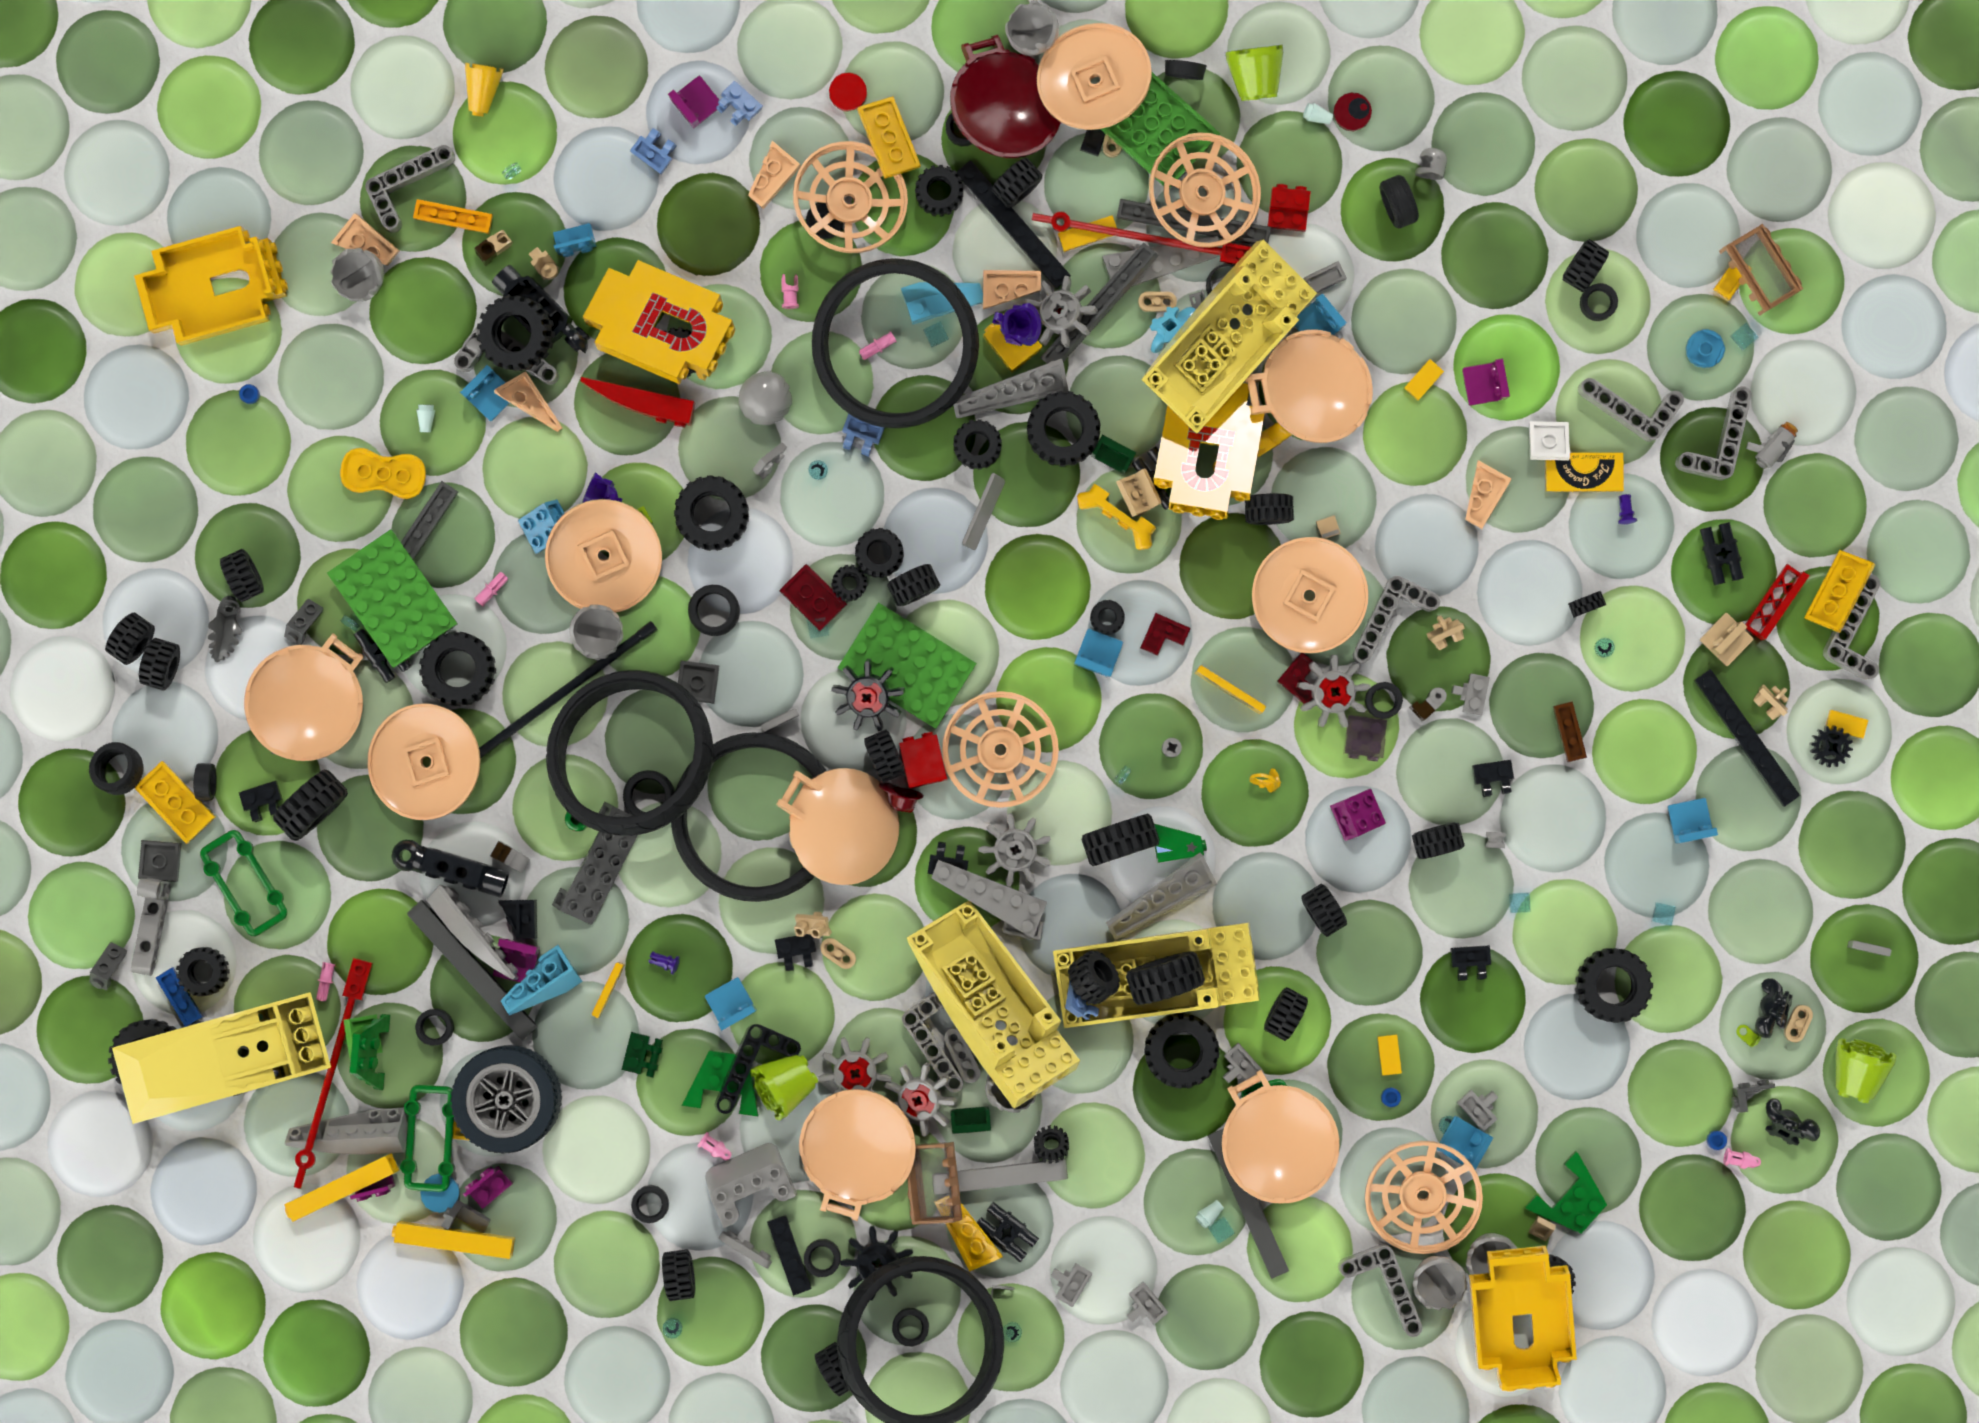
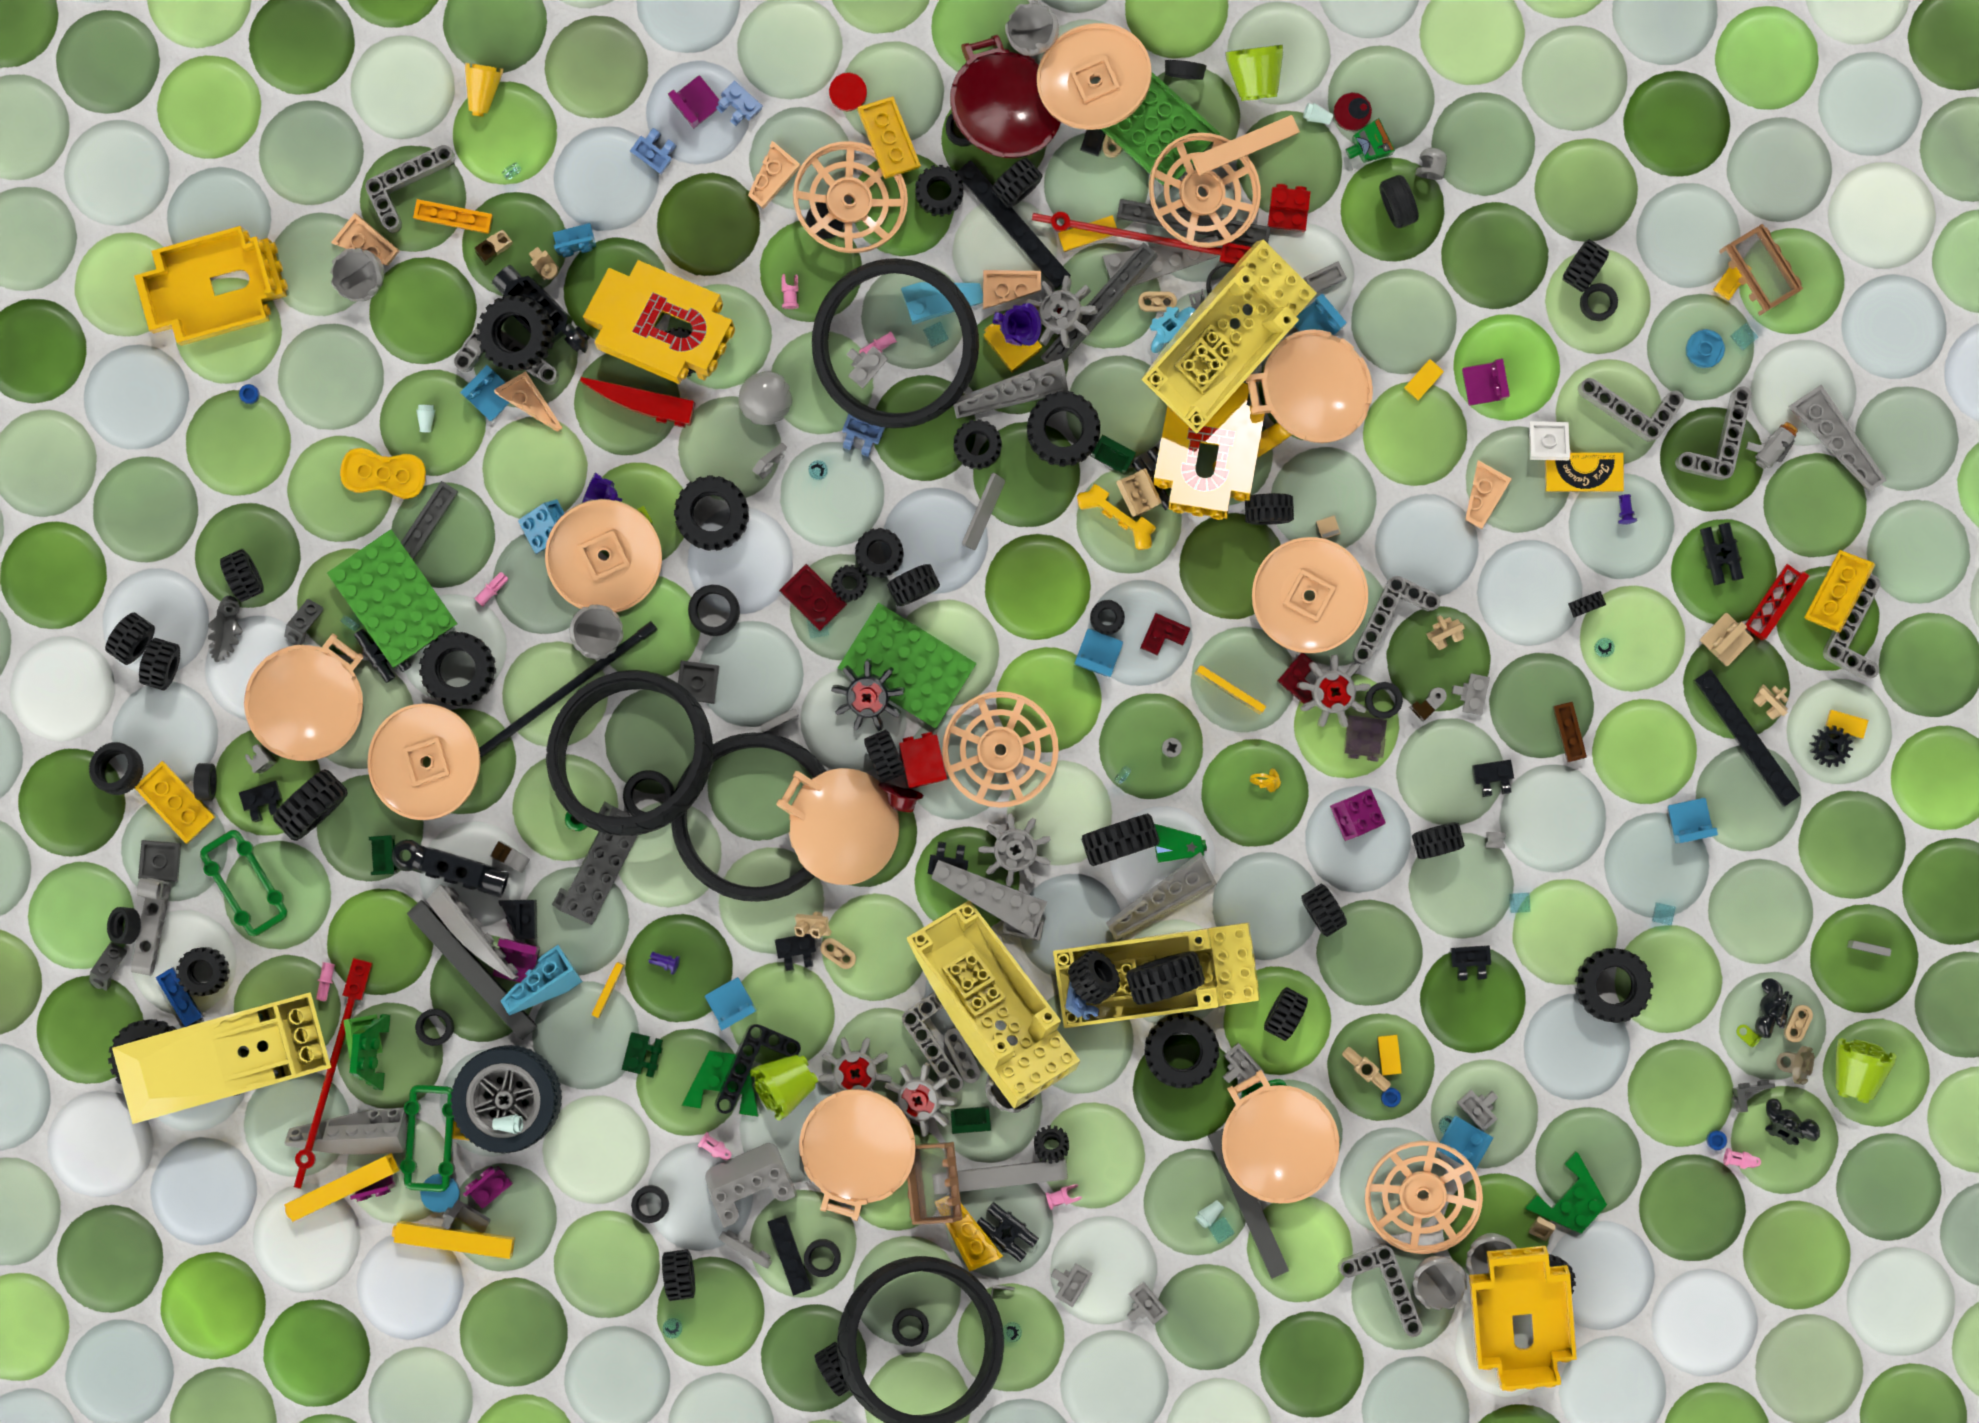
black gear [840,1225,913,1301] -> none
none -> black tyre [107,907,141,944]
none -> light grey hinge [245,744,277,774]
none -> dark green panel [369,835,397,875]
none -> light aqua cone [492,1114,523,1134]
none -> light grey hinge [846,346,888,389]
none -> bright pink piece [1045,1184,1082,1210]
none -> light nougat tile [1191,115,1300,176]
none -> tan axle [1342,1047,1391,1092]
none -> green torso [1345,118,1395,163]
none -> dark tan tile [1777,1046,1815,1085]
none -> light grey wing [1788,385,1887,492]

